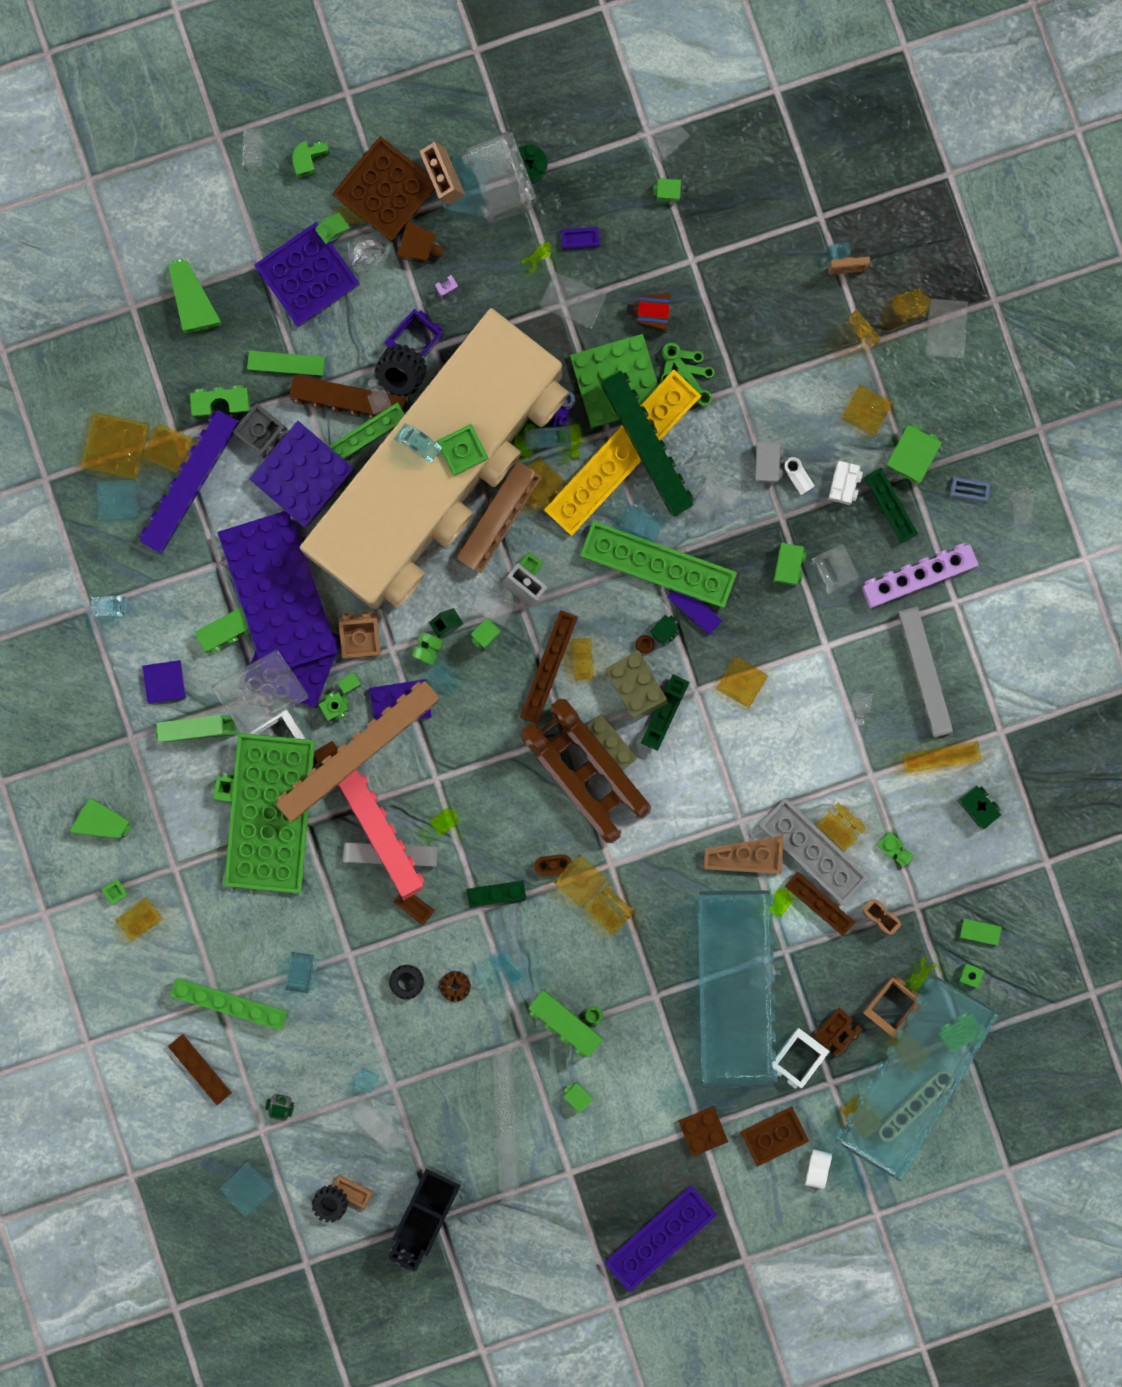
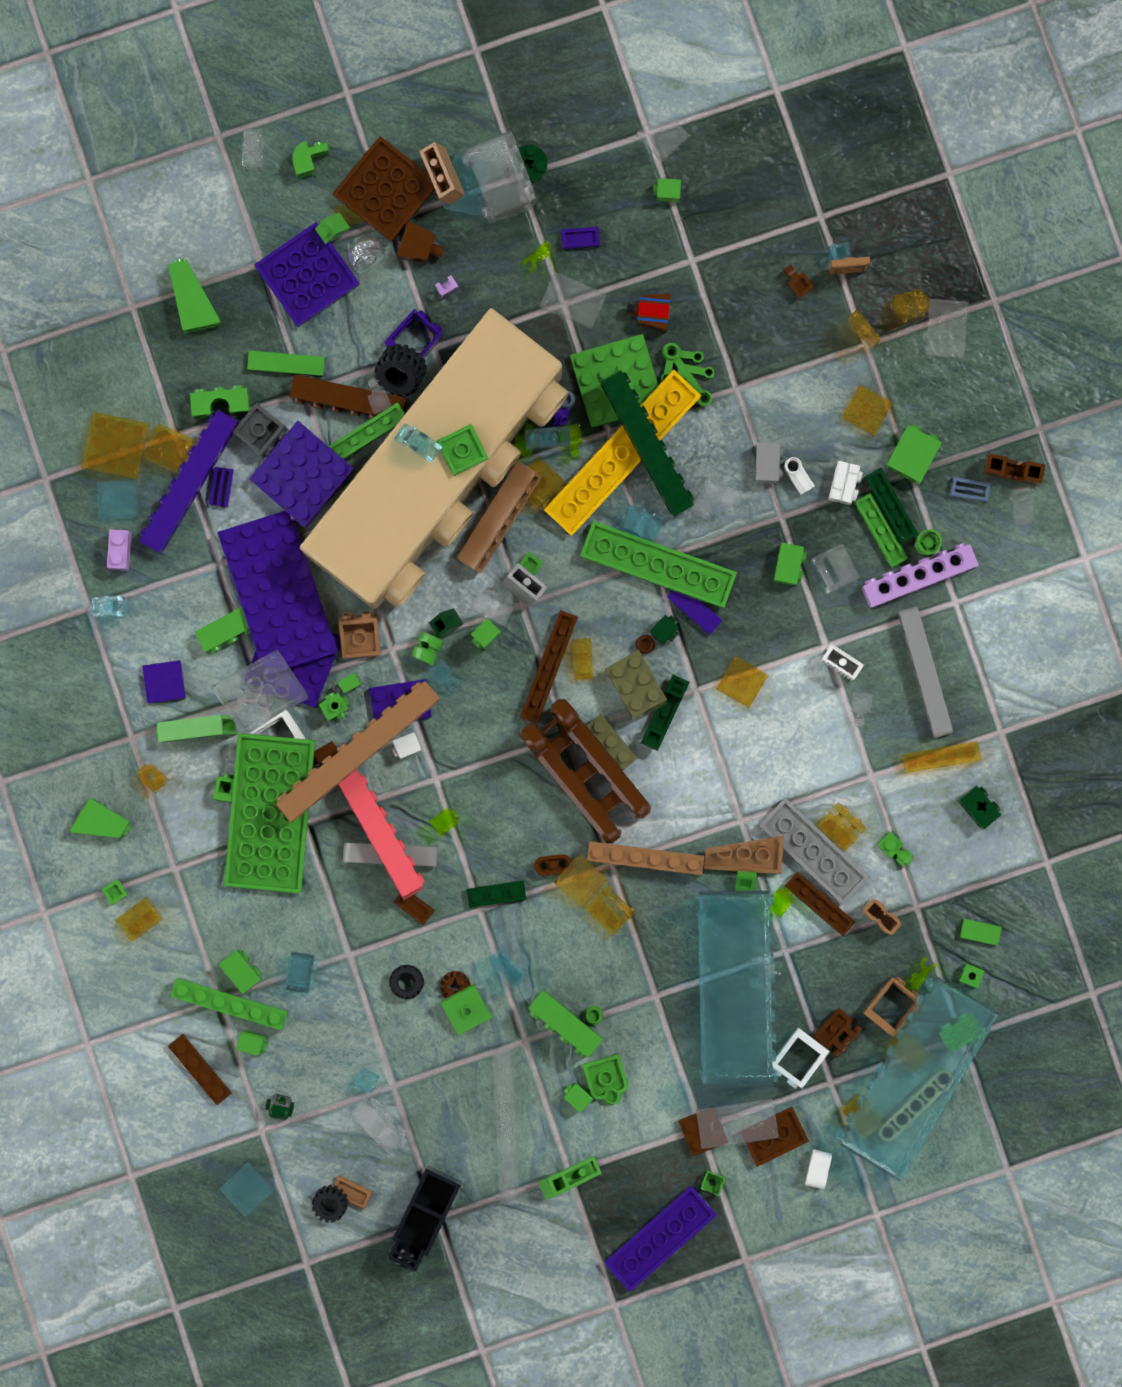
none -> lavender brick [107,529,132,571]
none -> clear yellow brick [138,763,169,793]
none -> dark purple tile [209,467,234,507]
none -> bright green brick [218,950,262,994]
none -> bright green brick [236,1030,269,1056]
none -> white brick [391,732,422,759]
none -> bright green plate [440,984,492,1036]
none -> bright green slope [538,1156,602,1199]
none -> bright green plate [582,1053,628,1105]
none -> medium nougat brick [587,841,704,875]
none -> clear tile [696,1099,779,1149]
none -> bright green piece [700,1170,726,1196]
none -> bright green plate [735,871,757,892]
none -> reddish brown plate [783,264,815,299]
none -> white brick [821,644,864,681]
none -> bright green tile [854,493,908,569]
none -> bright green wheel [914,529,942,557]
none -> reddish brown arch [983,453,1046,486]

